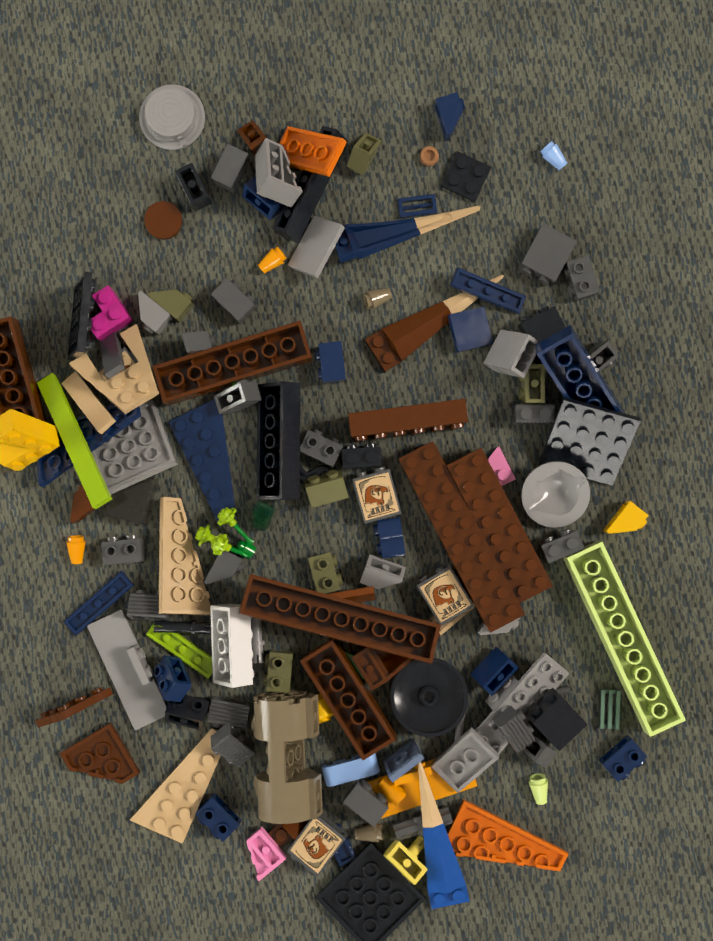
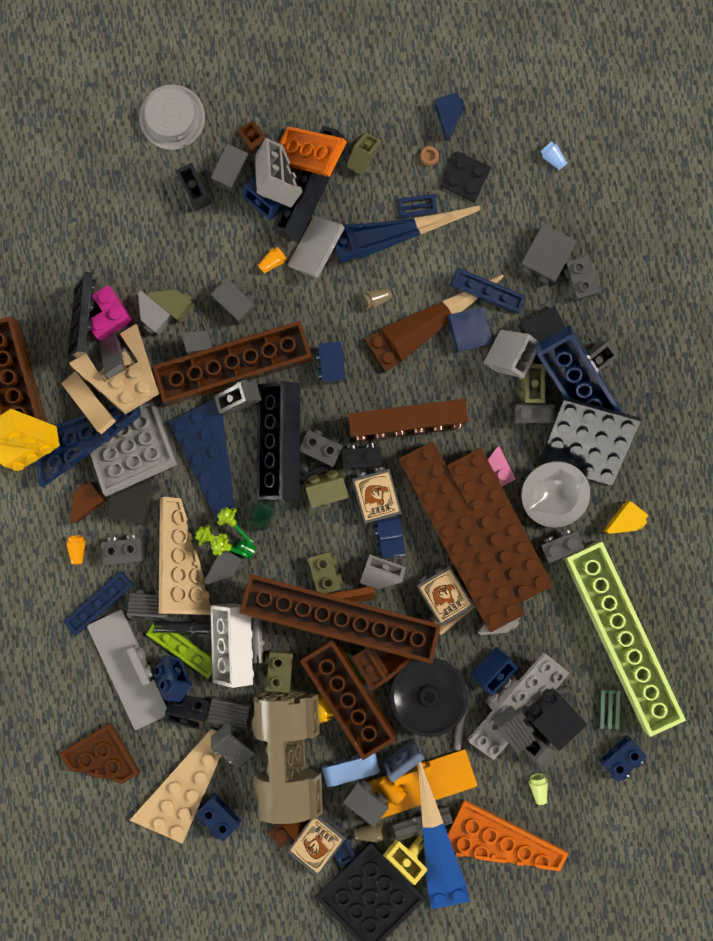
reddish brown plate [35,687,113,728] -> none
lime tile [37,373,112,509] -> none
reddish brown tile [144,201,183,240] -> none
bright pink wing [246,827,287,881] -> none
light grey tile [430,727,500,793] -> none

